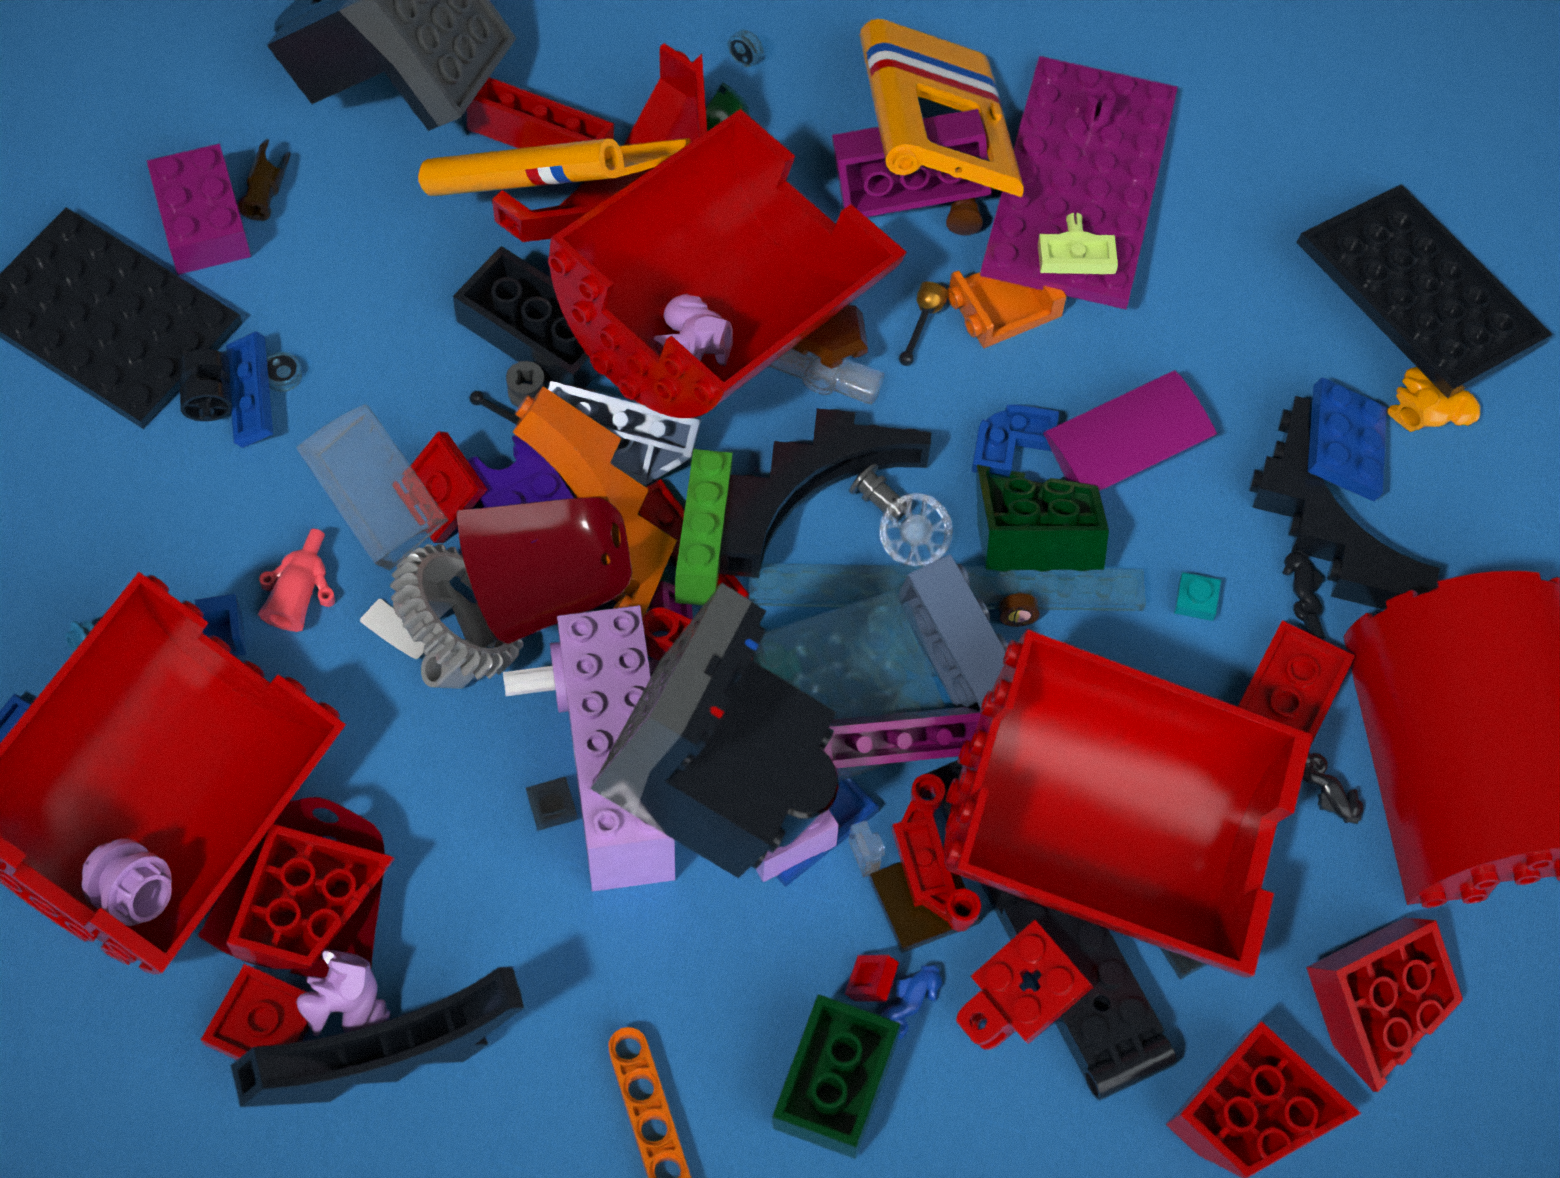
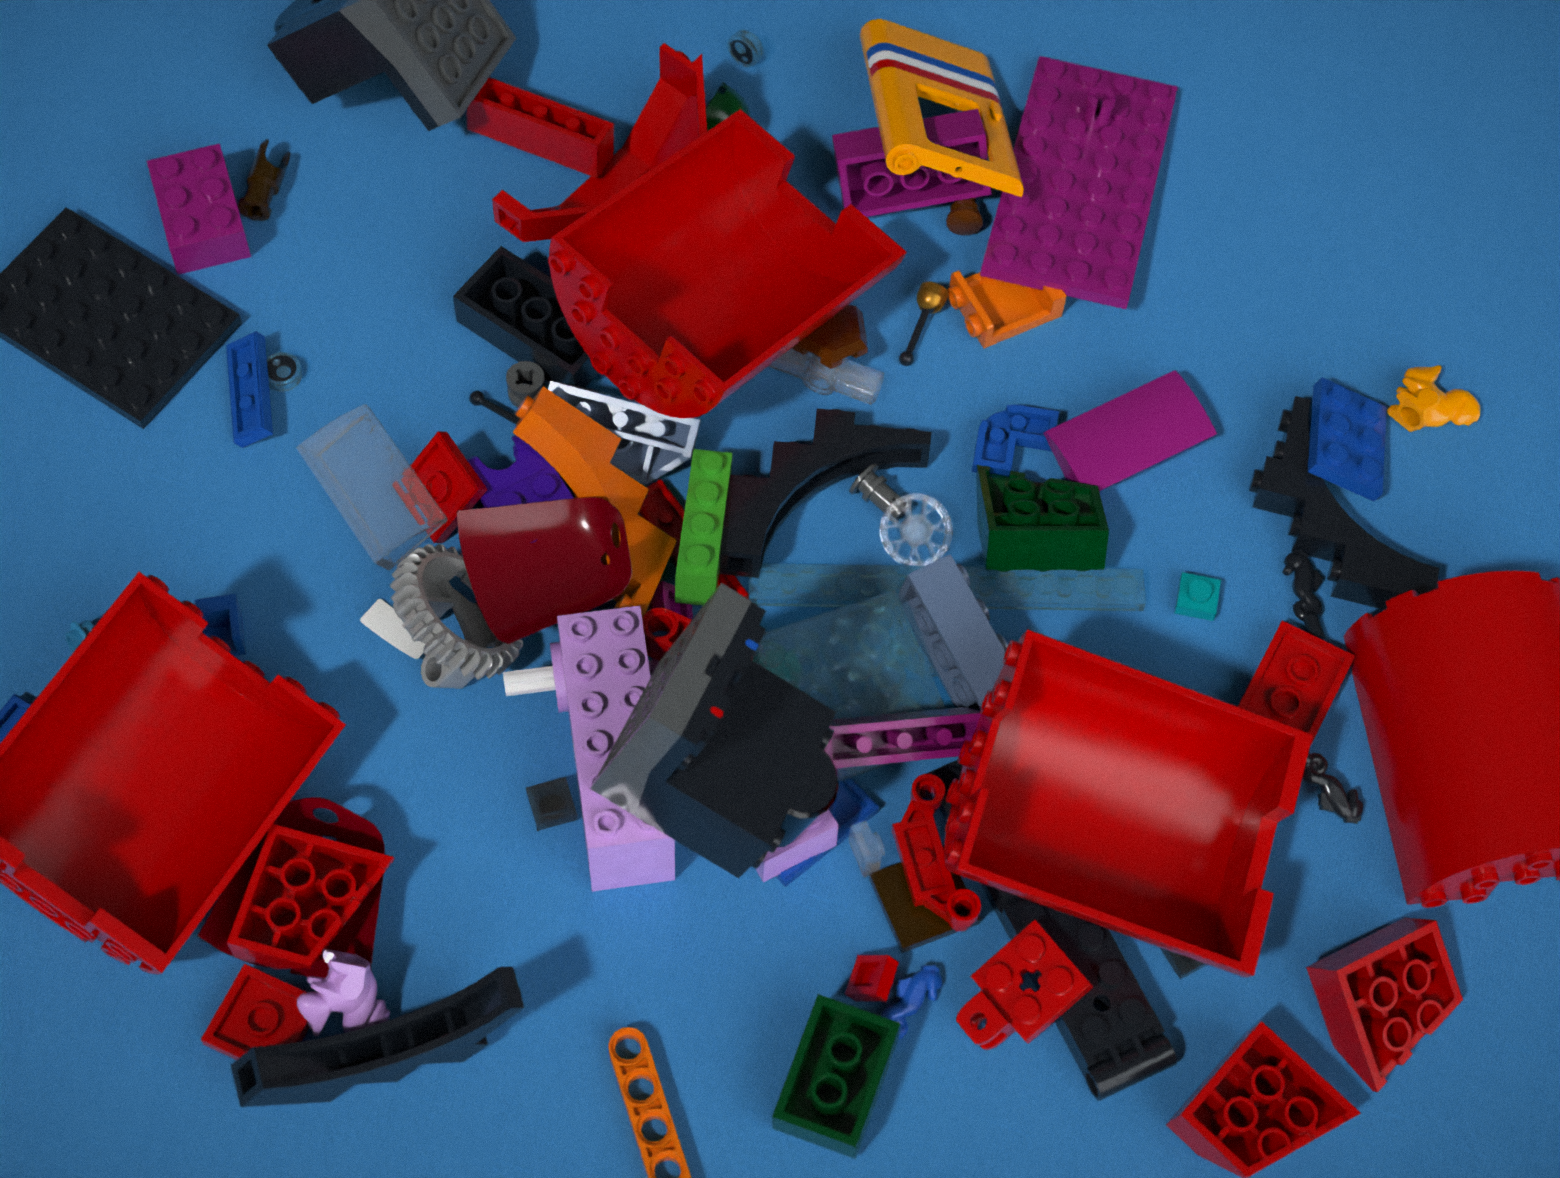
lavender piece [82,839,172,926] -> none
black wheel [178,349,232,422] -> none
coral piece [258,528,335,632] -> none
light orange piece [418,138,690,196] -> none
lavender animal [654,294,733,366] -> none
reddish brown tile [998,593,1040,627] -> none
yellowish green plate [1038,213,1118,274] -> none
black plate [1296,184,1553,399] -> none

